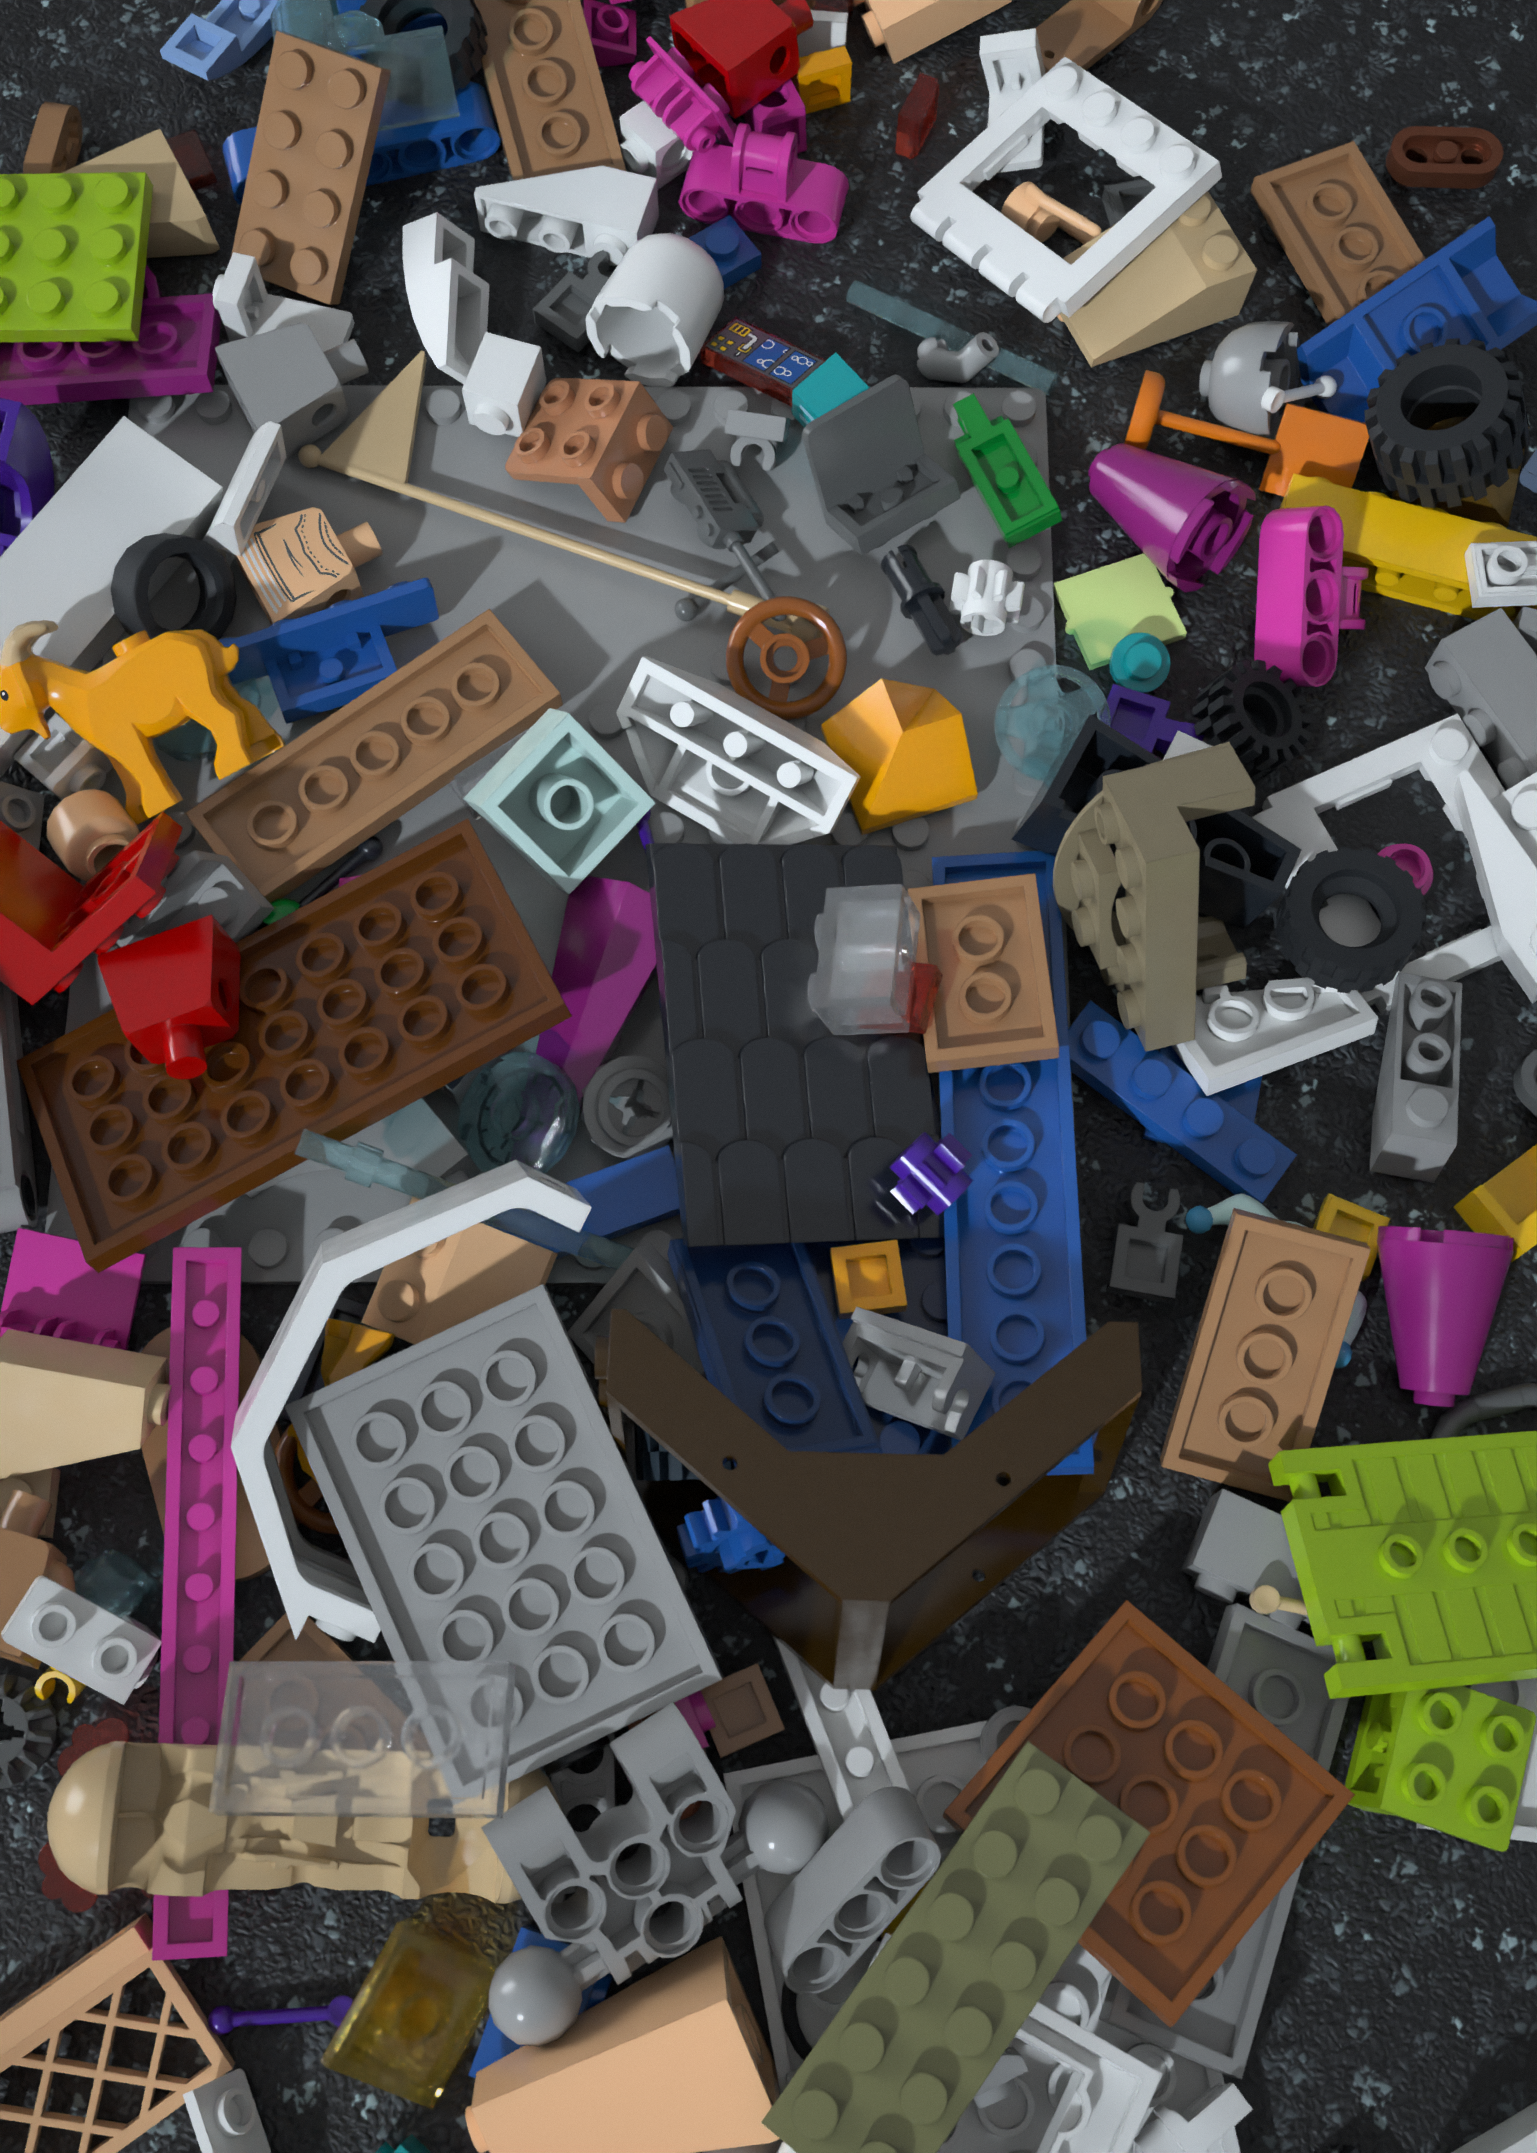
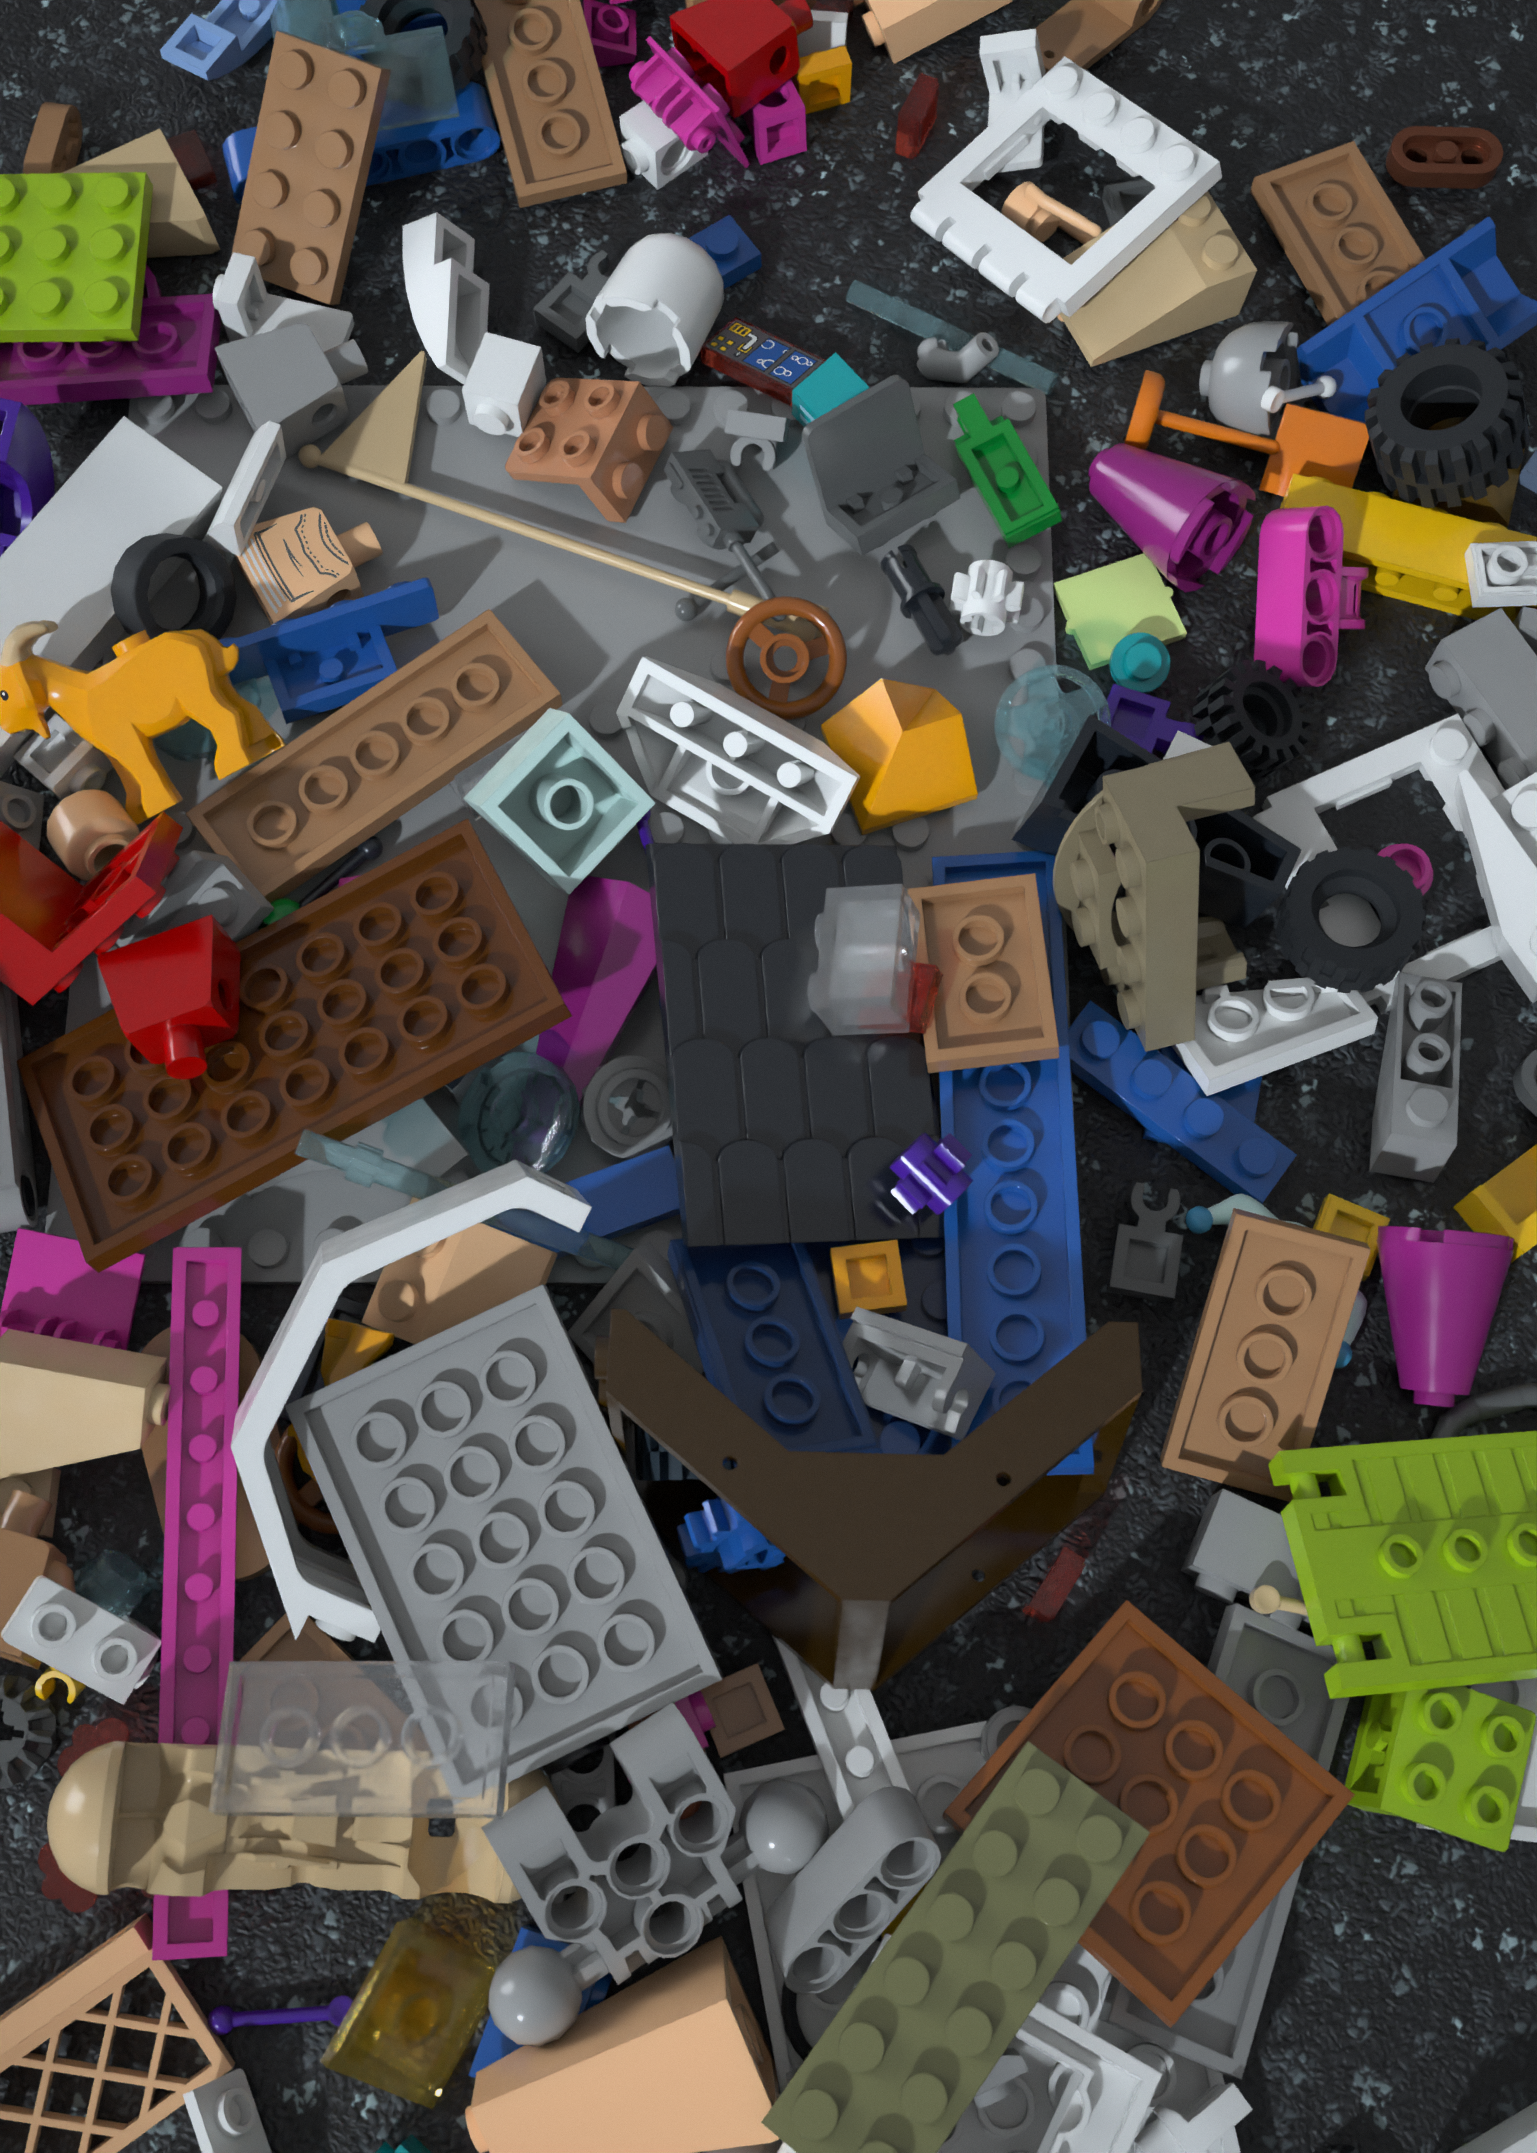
white slope [474,165,659,266] -> none
dark pink piece [679,123,849,244] -> none
none -> clear red tile [1022,1547,1086,1624]

